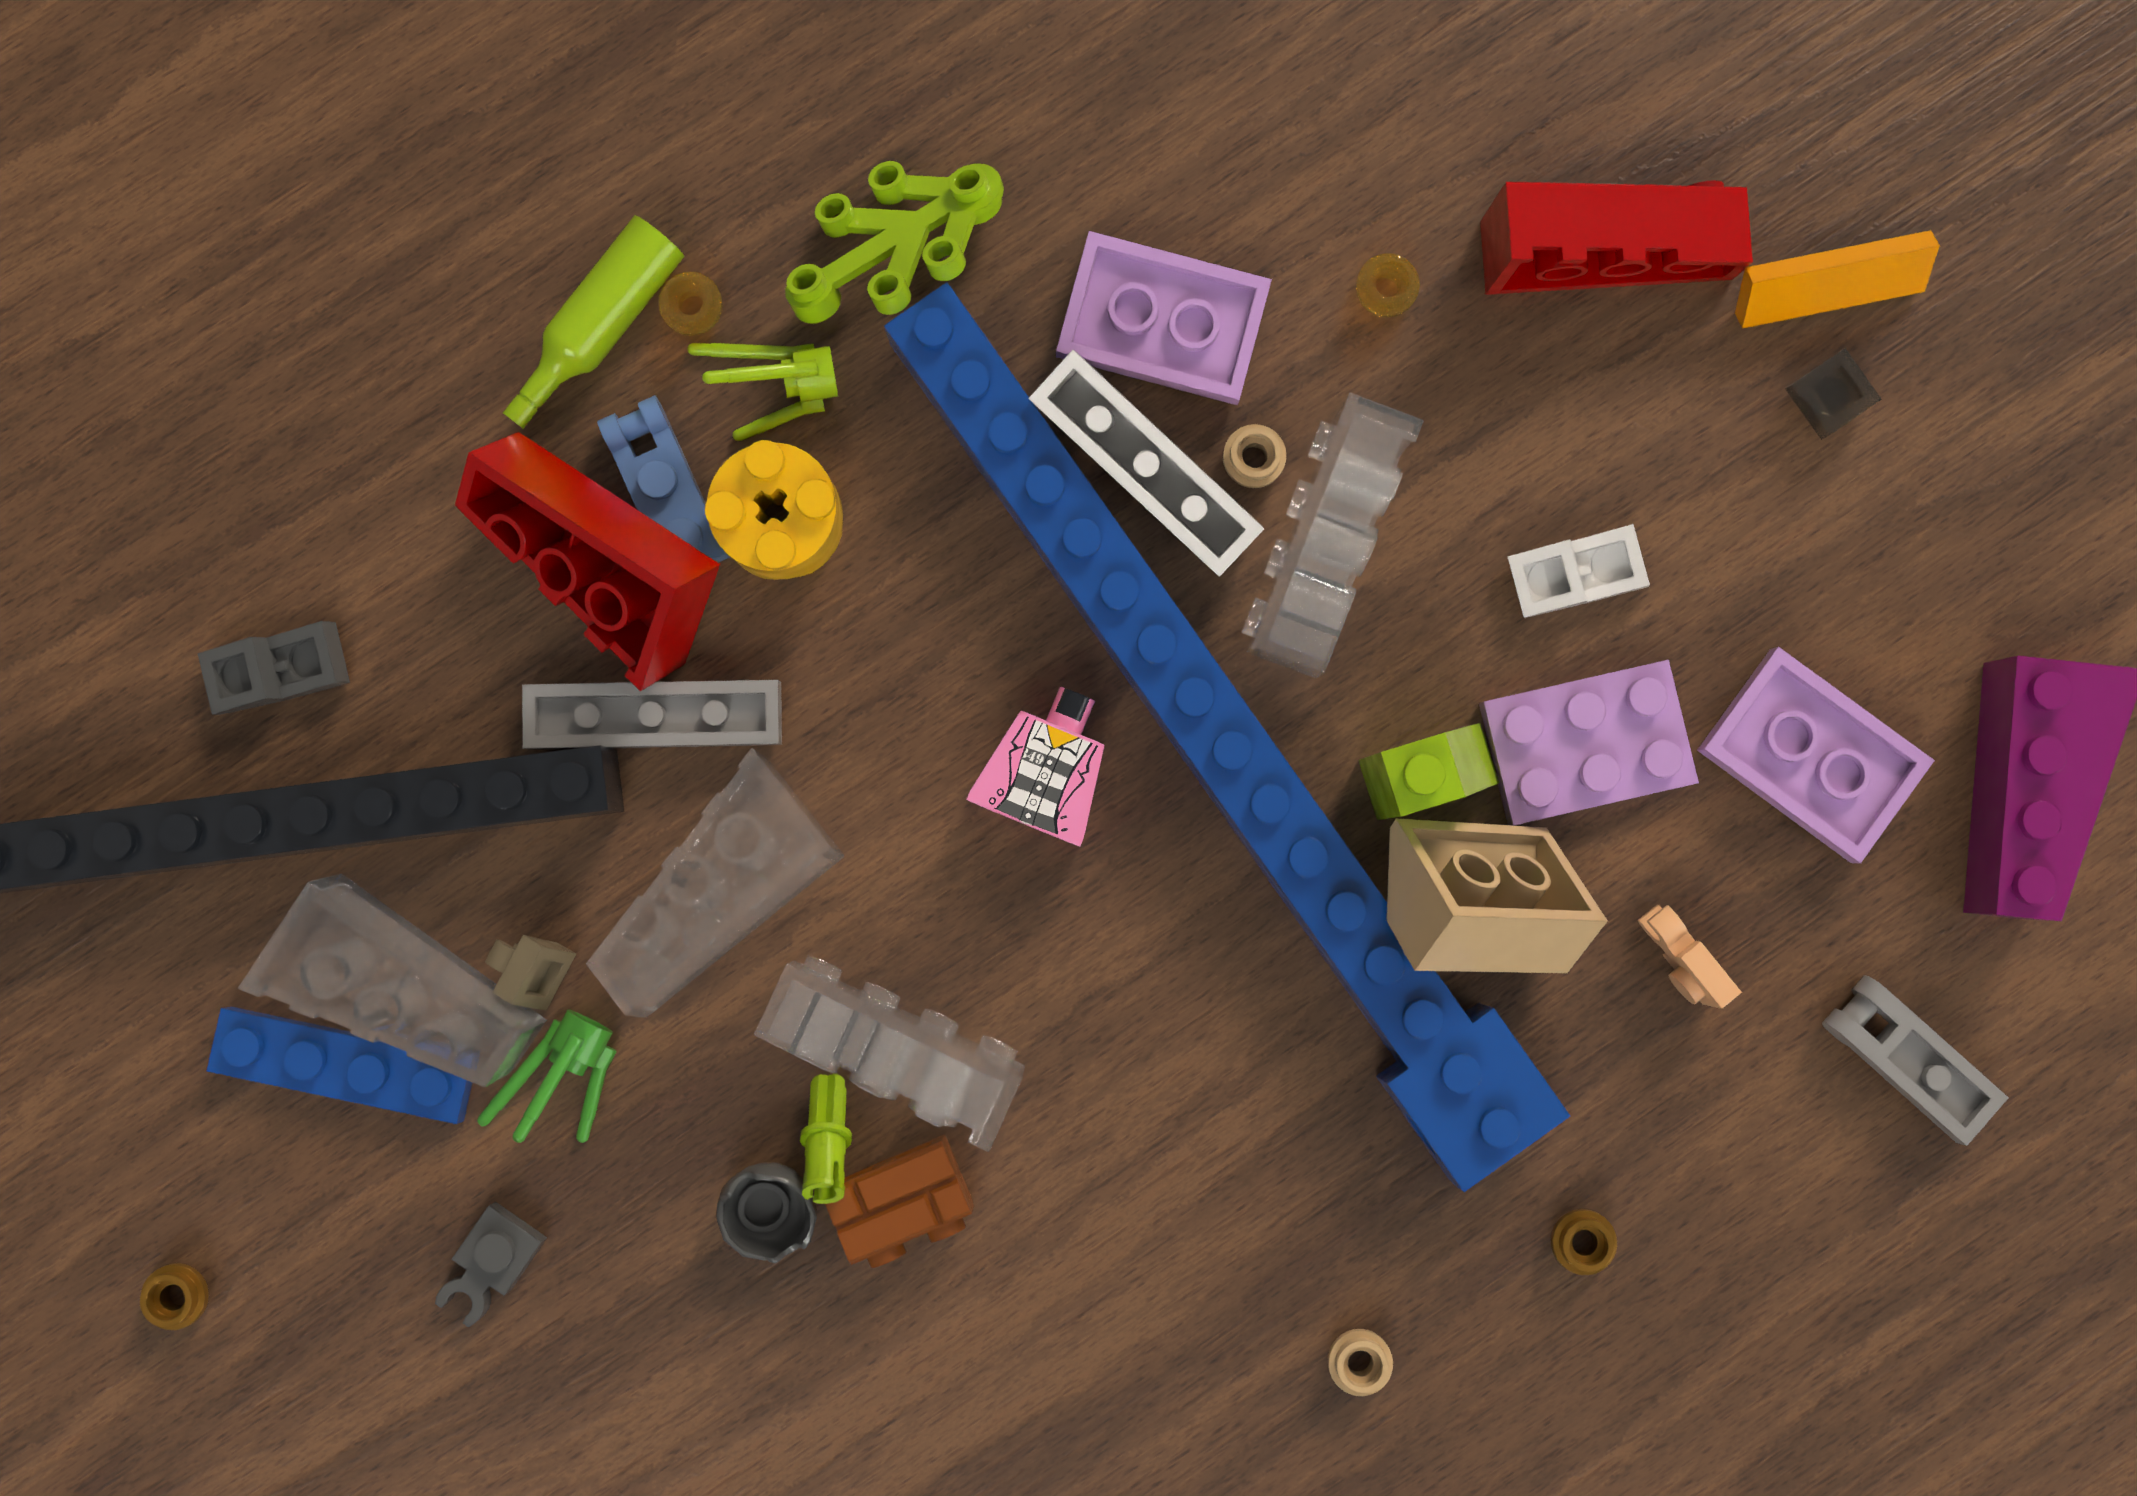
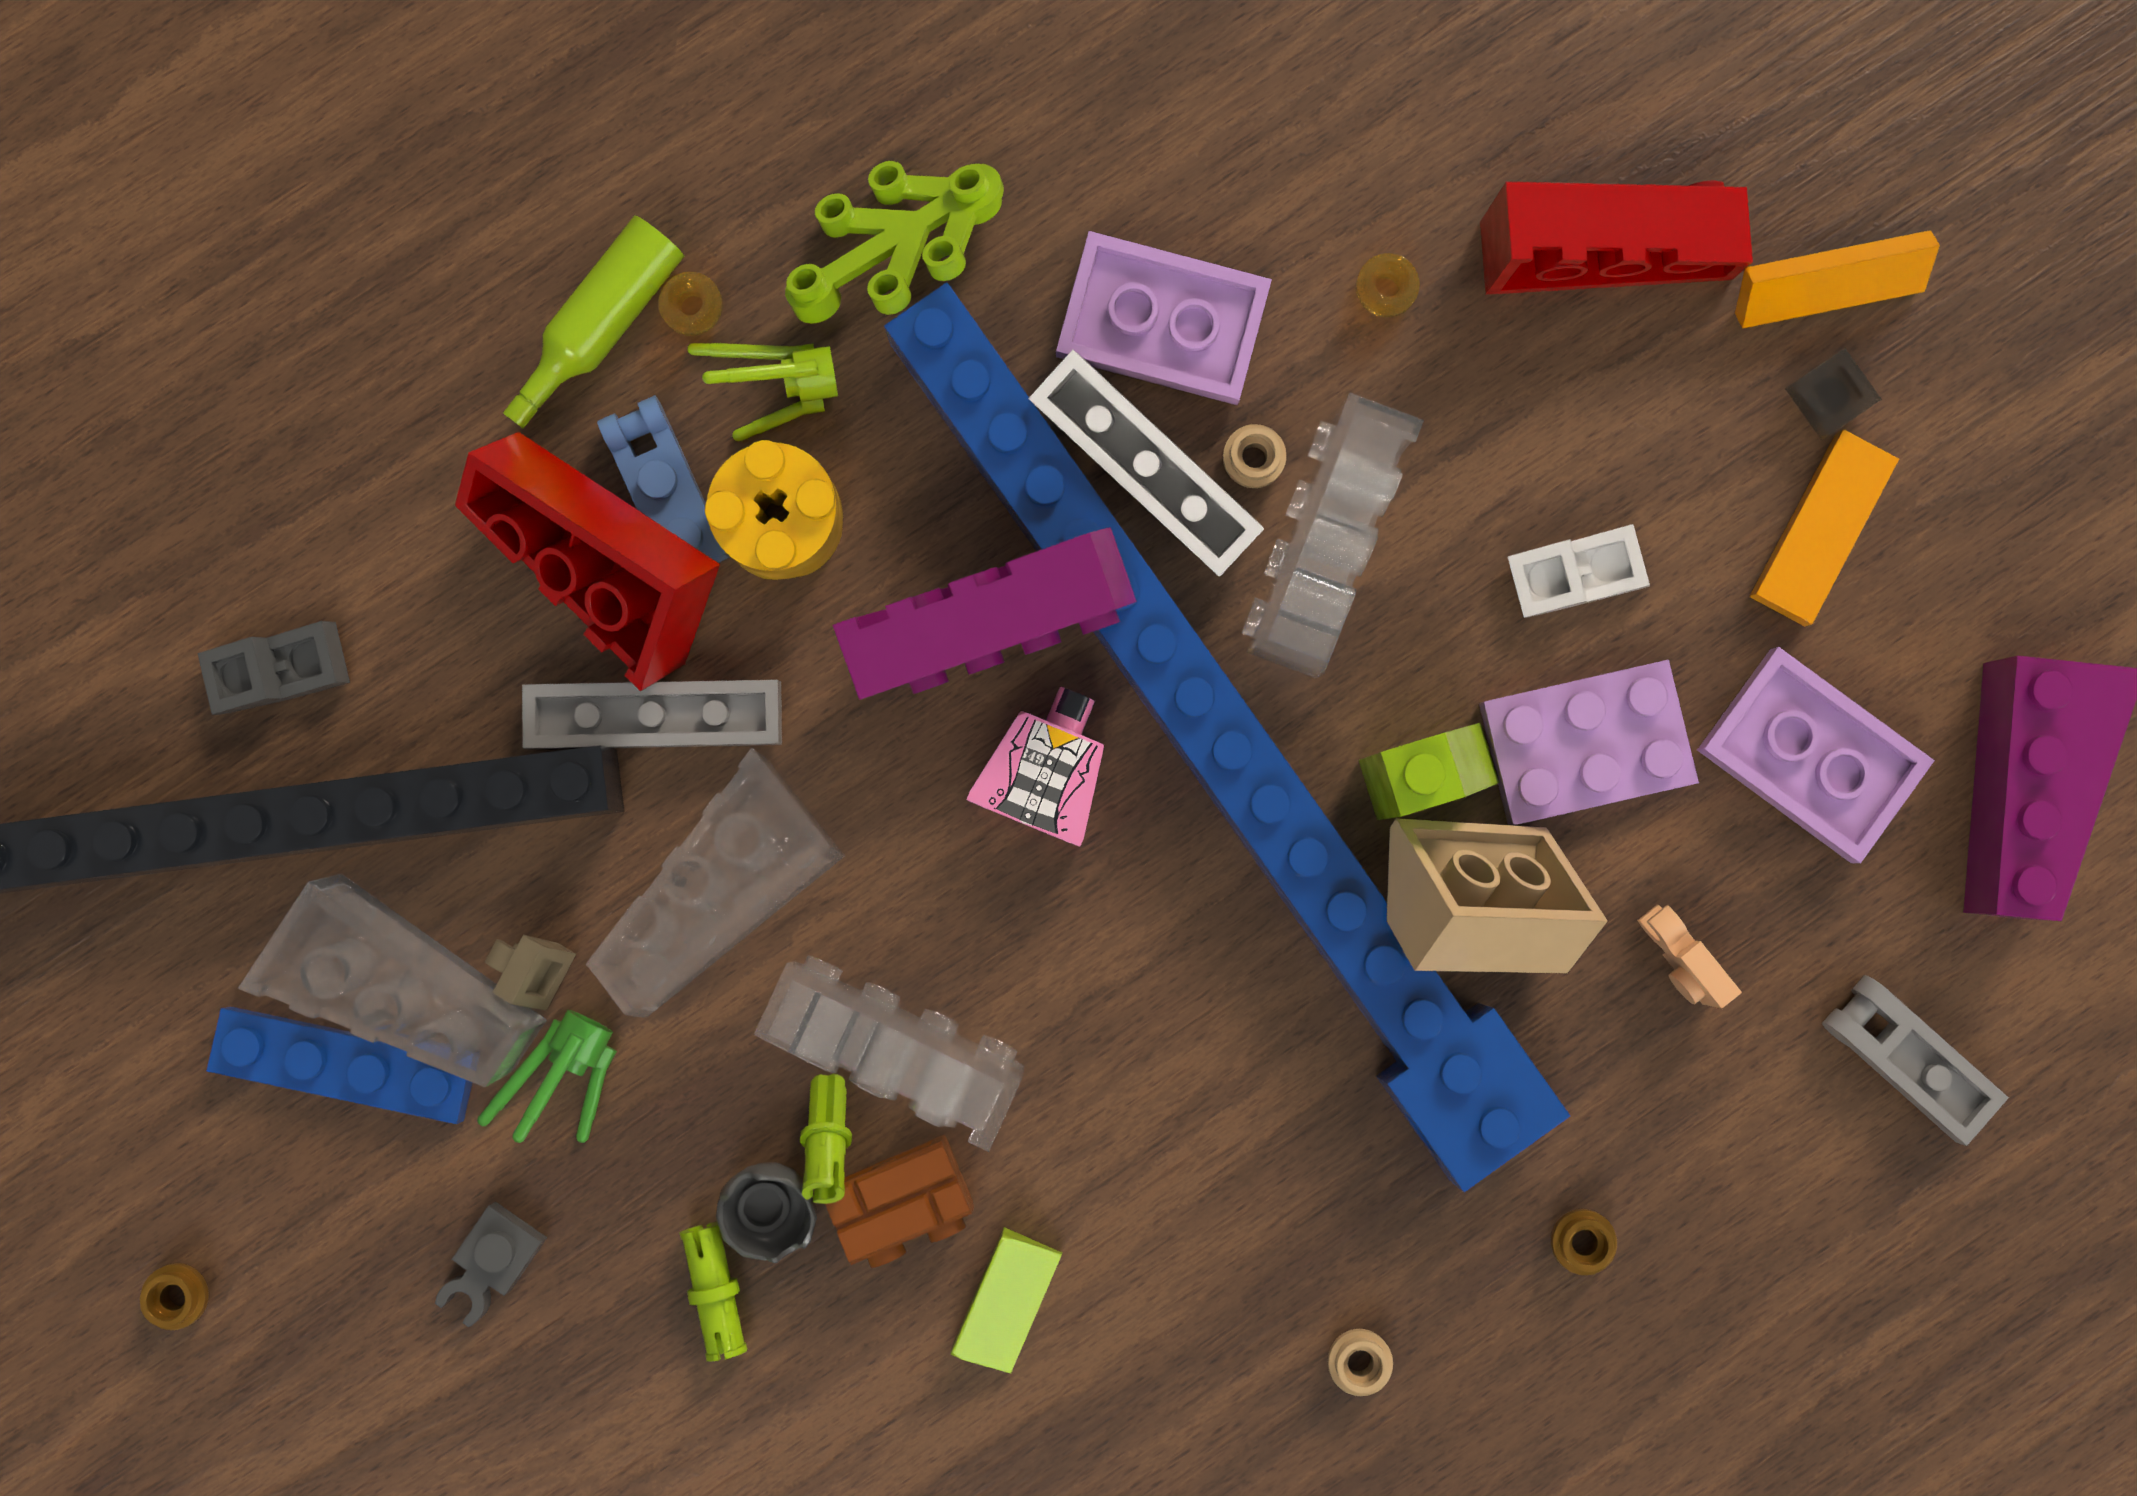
none -> lime pin [680,1222,747,1362]
none -> magenta wedge [832,527,1137,700]
none -> lime slope [950,1227,1062,1374]
none -> light orange tile [1749,429,1899,627]

